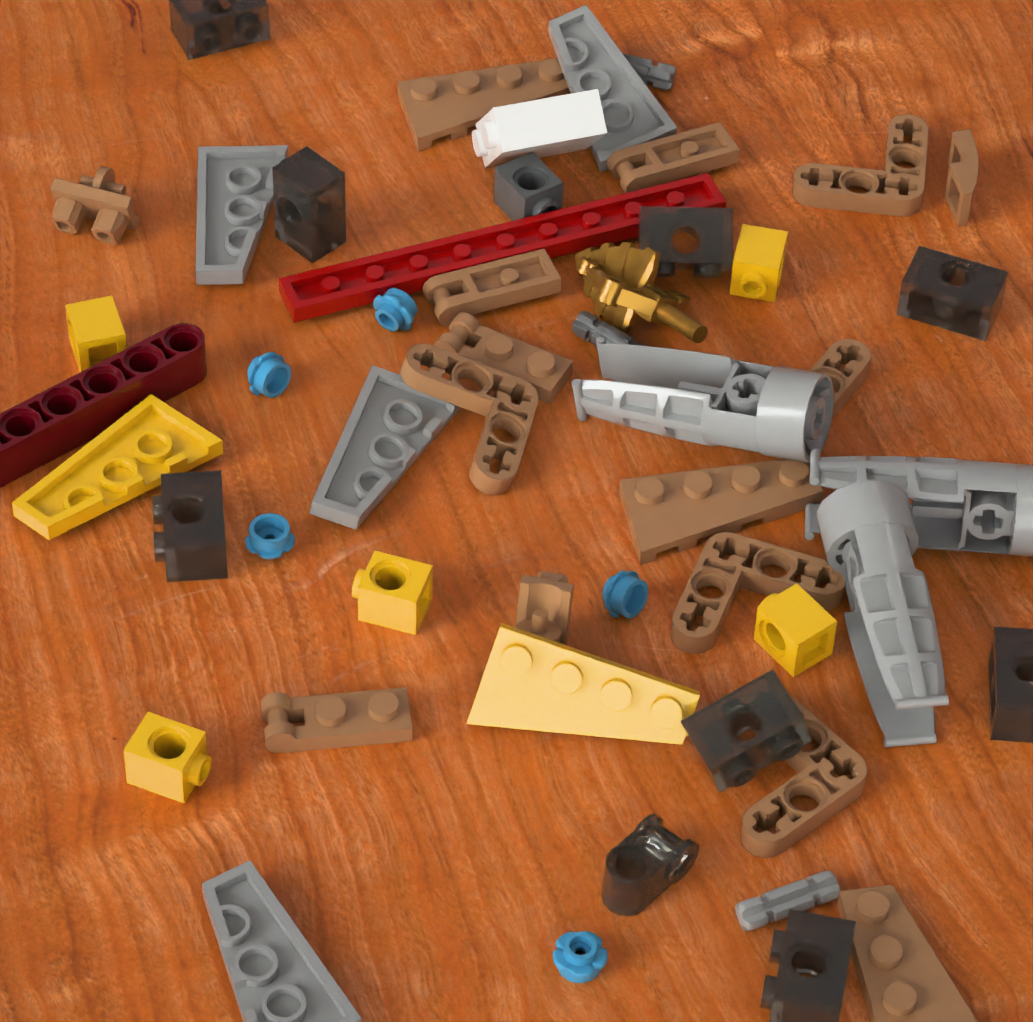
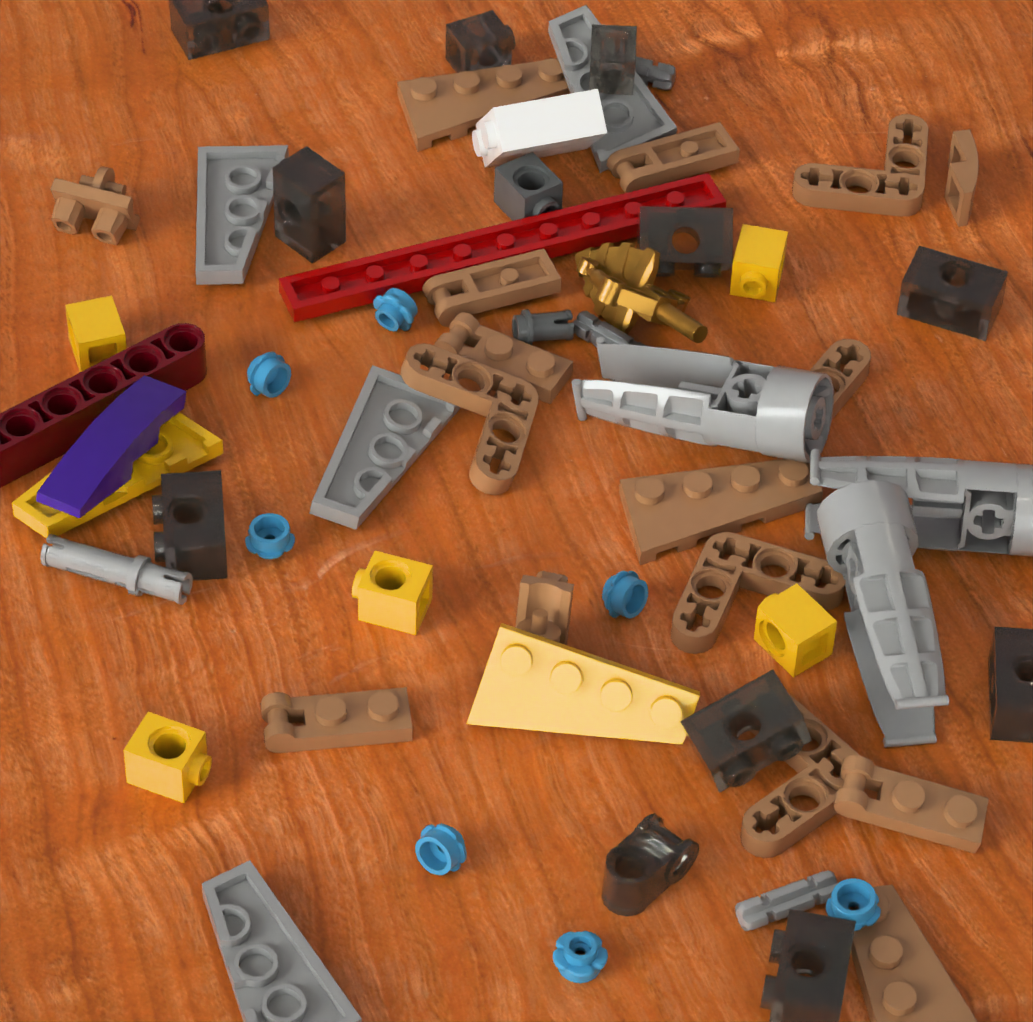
none -> dark purple slope [36,375,187,518]
none -> light grey pin [40,534,193,605]
none -> dark azure plate [415,823,467,875]
none -> clear smoke brick [445,10,516,73]
none -> dark grey pin [512,309,574,345]
none -> clear smoke brick [589,24,637,95]
none -> dark azure plate [826,878,881,931]
none -> medium nougat plate [834,755,989,854]

